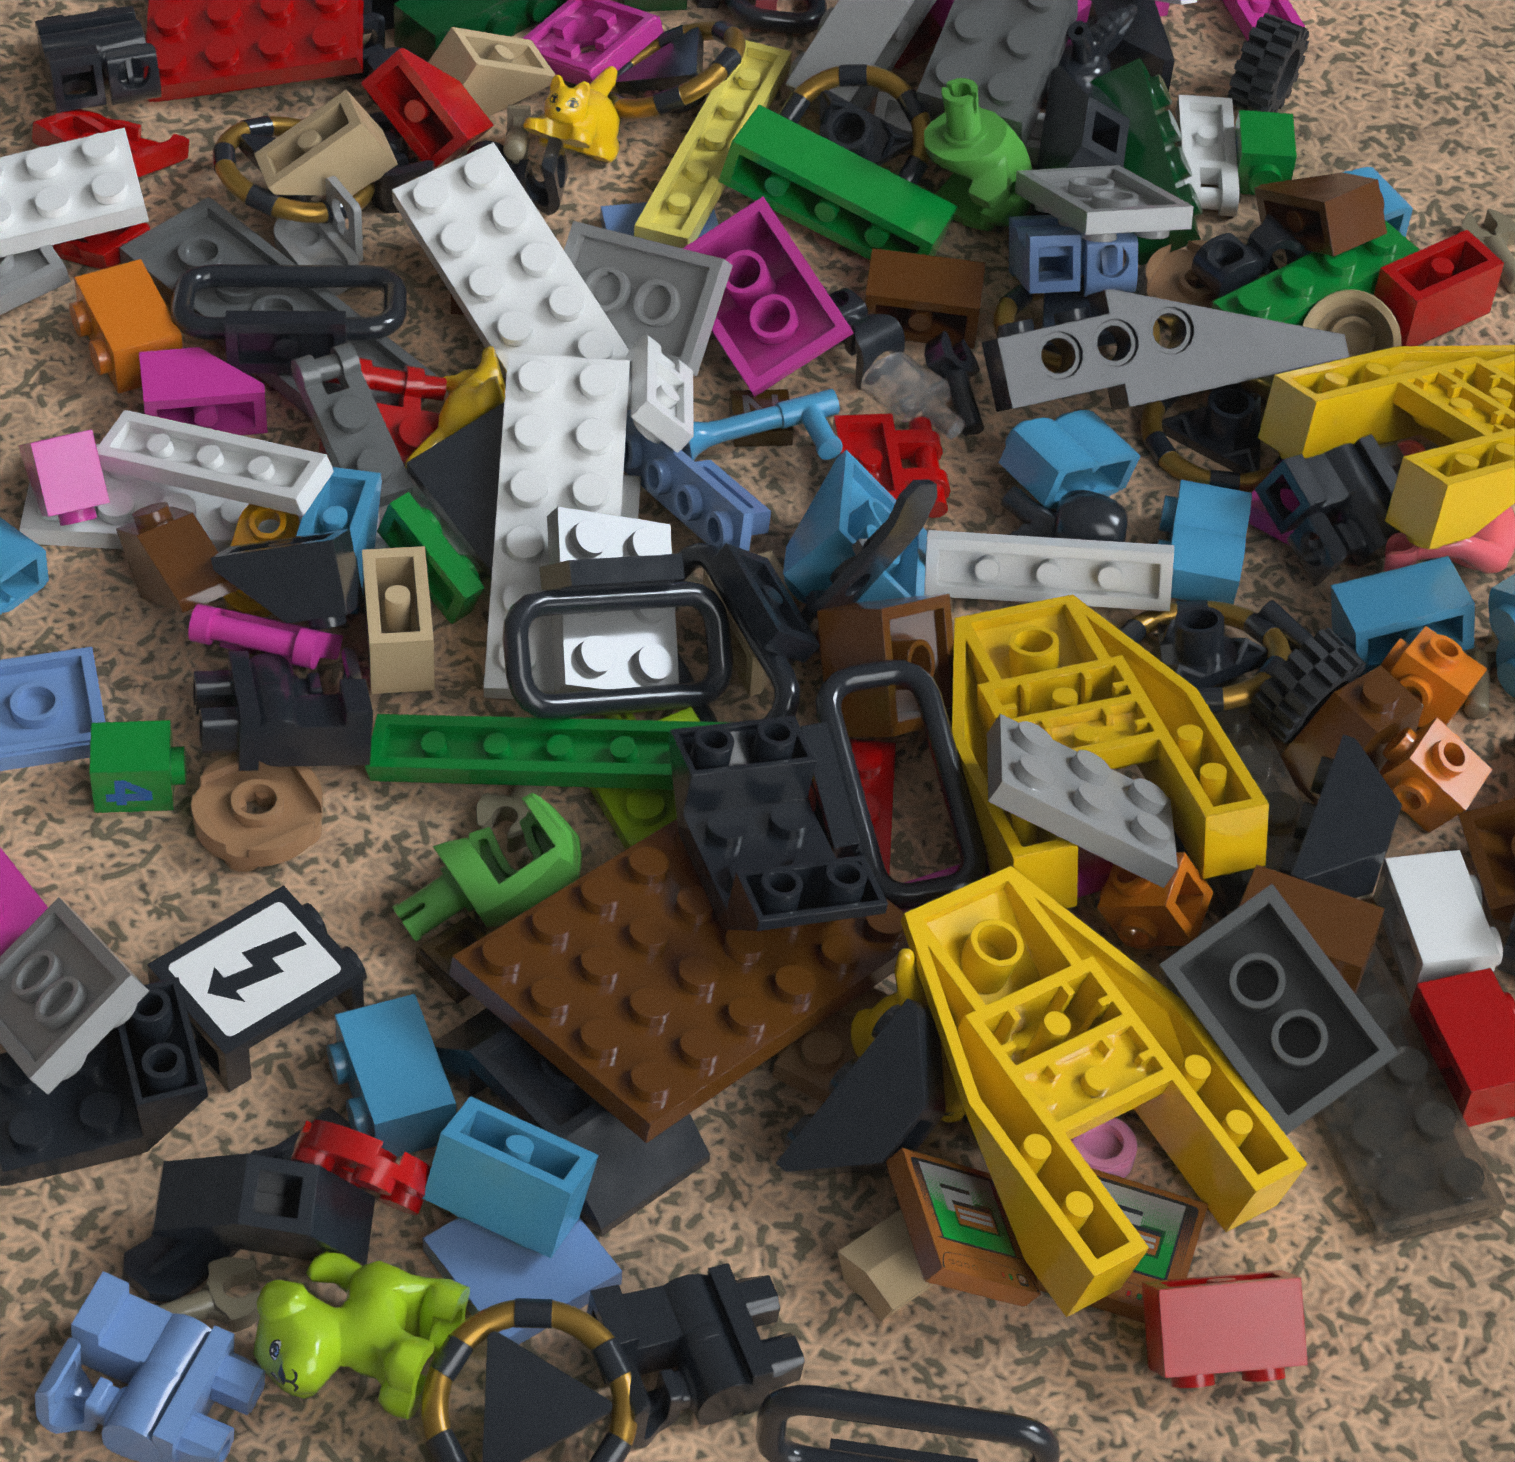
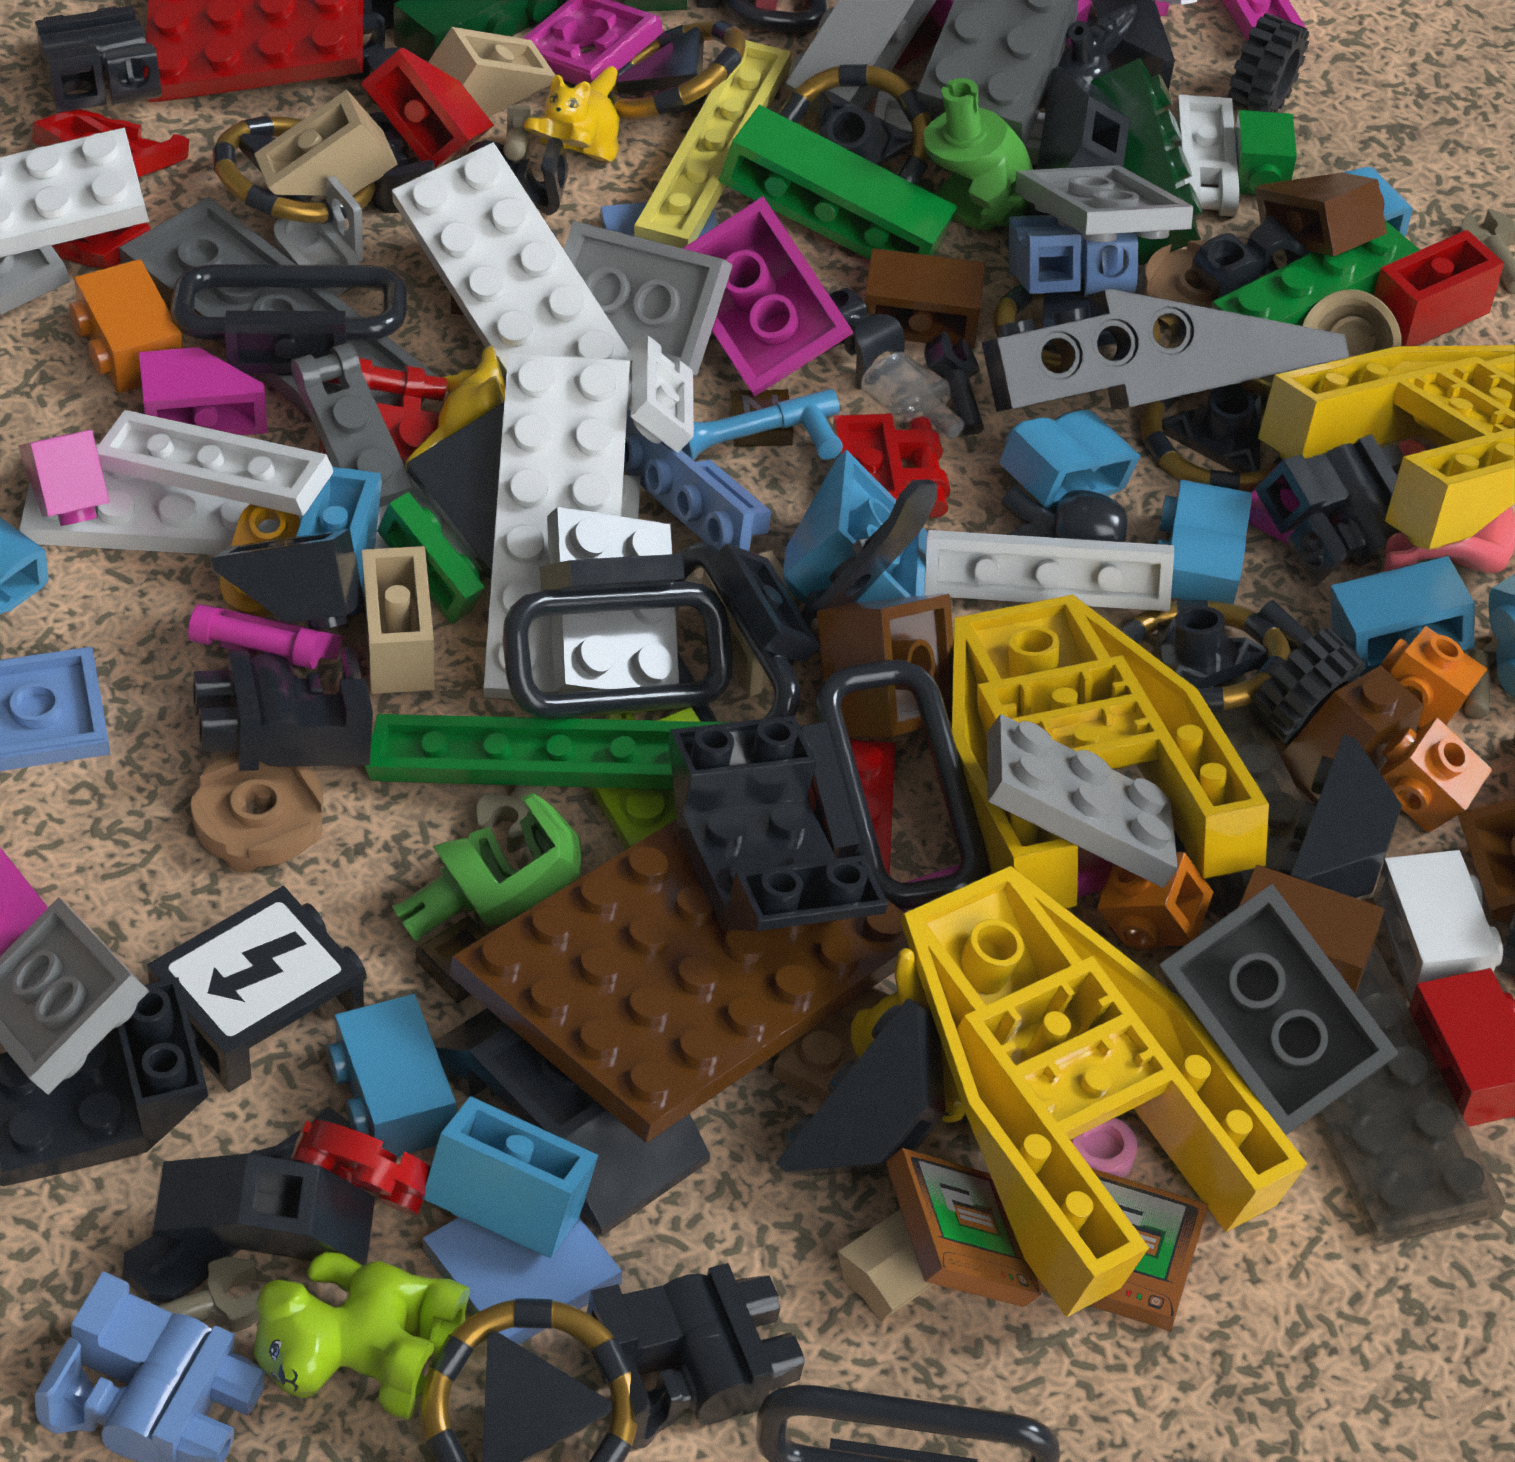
green brick [89,720,187,813] -> none
reddish brown slope [116,502,239,613] -> none
brick [1142,1270,1308,1388] -> none

